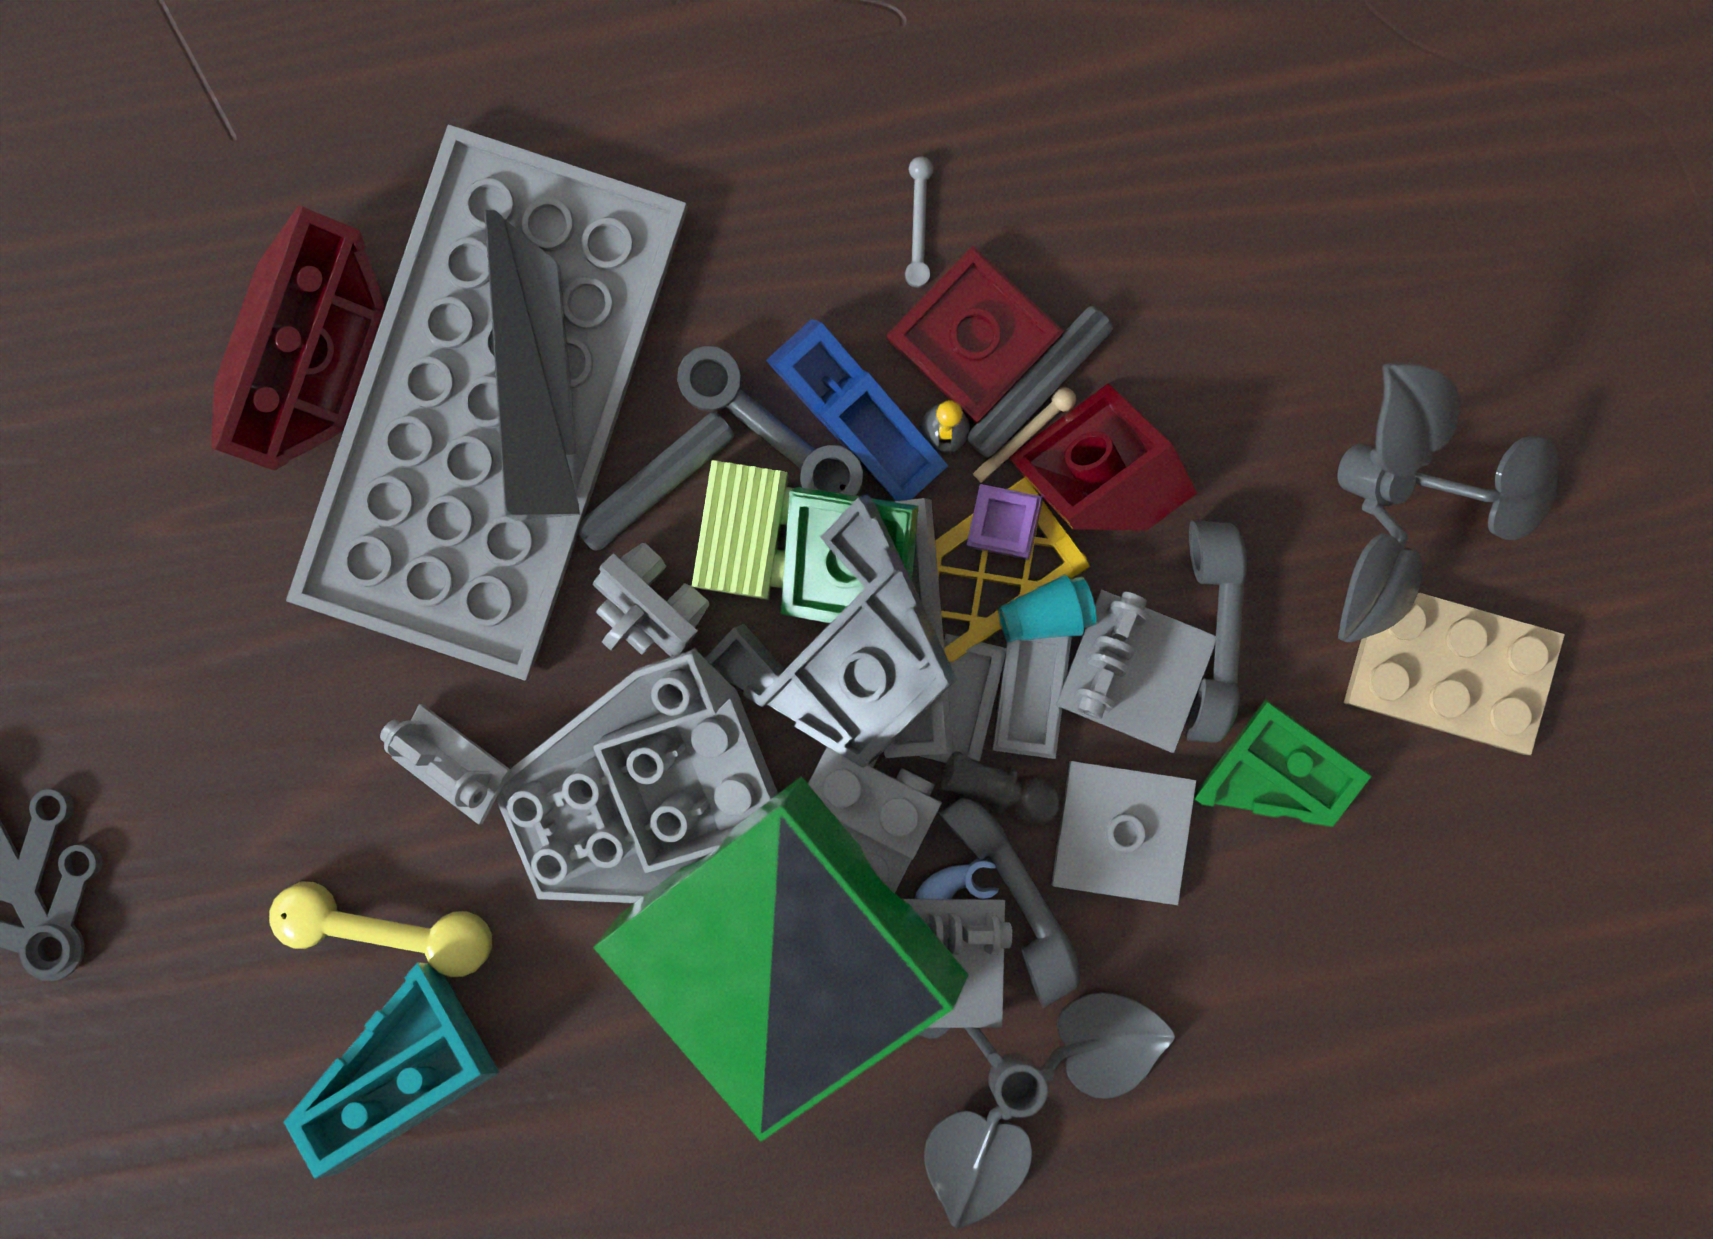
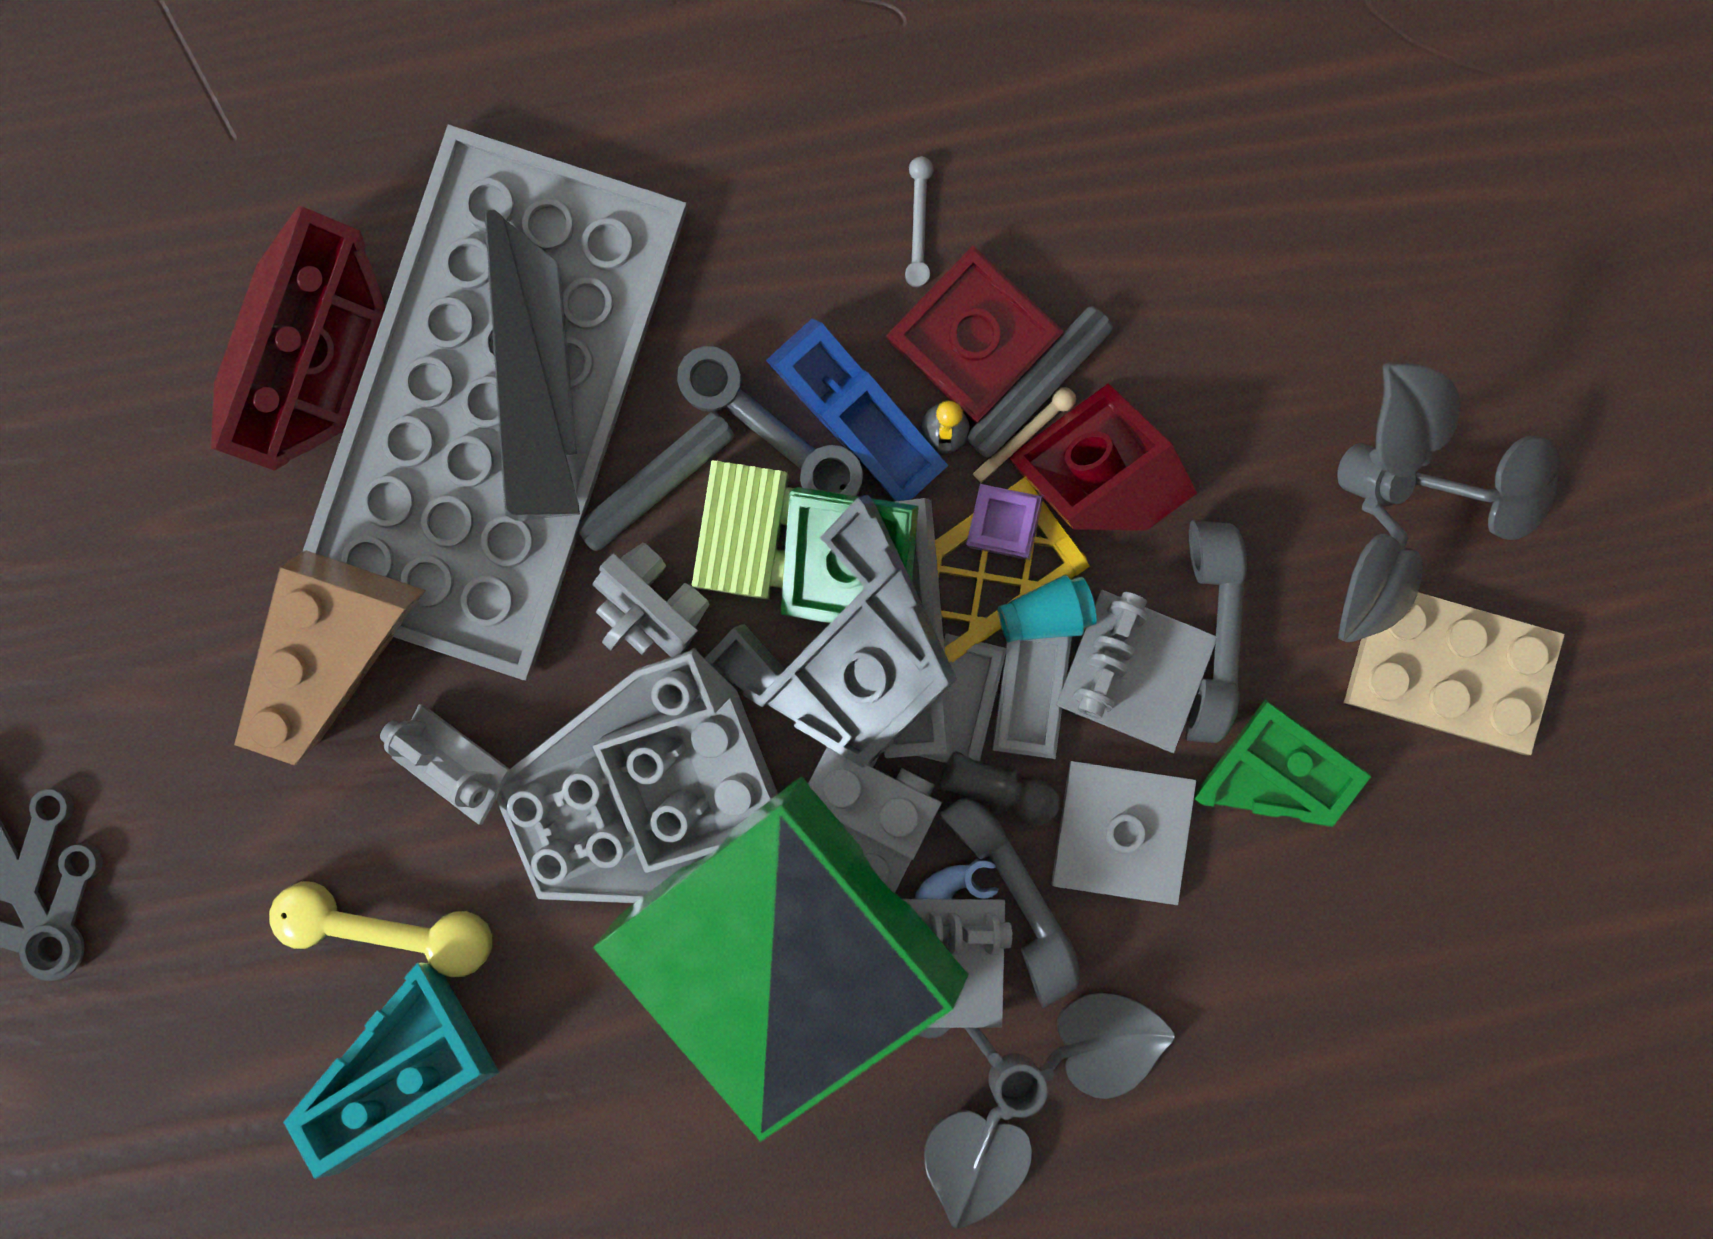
none -> medium nougat wedge [234,550,426,765]

